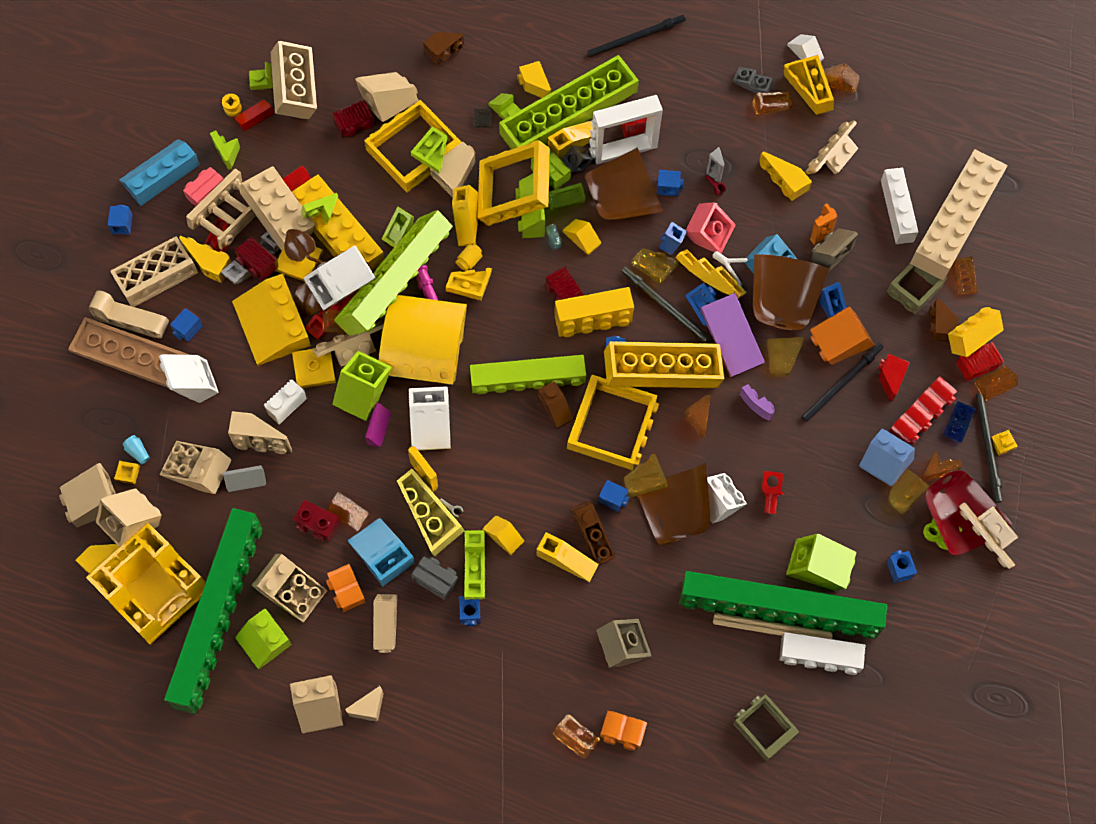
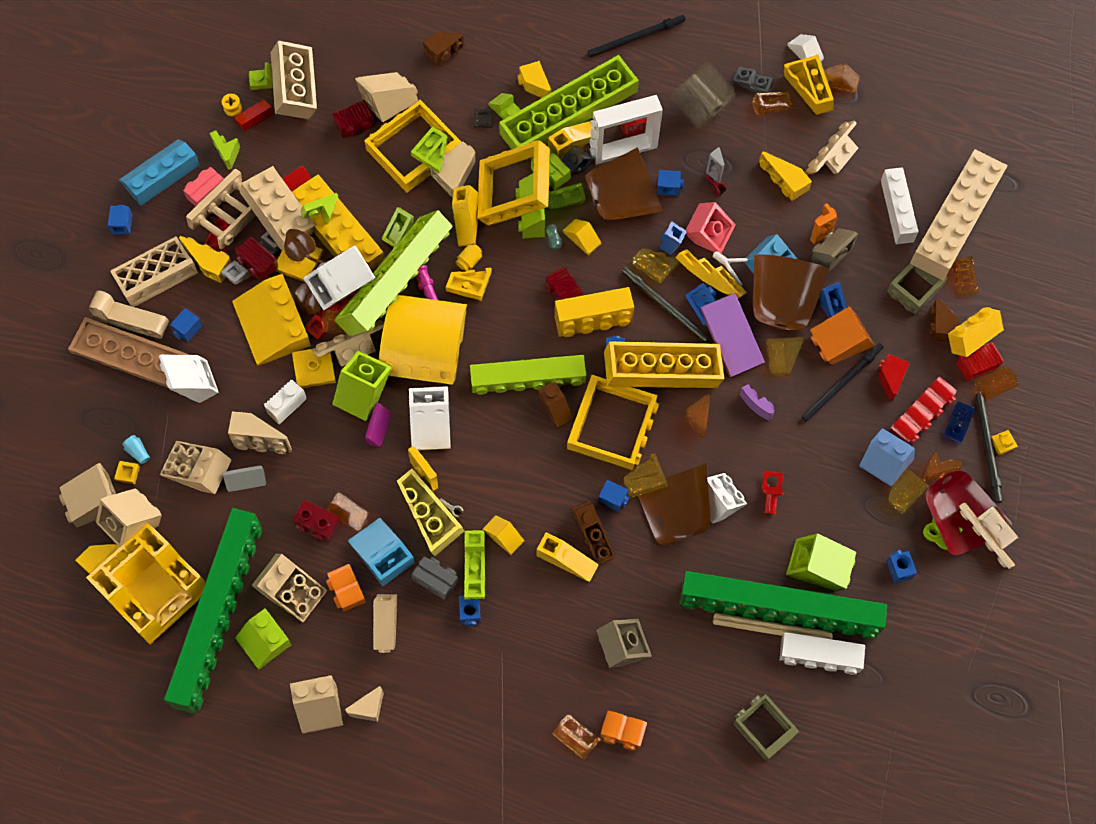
none -> dark tan piece [672,62,736,127]

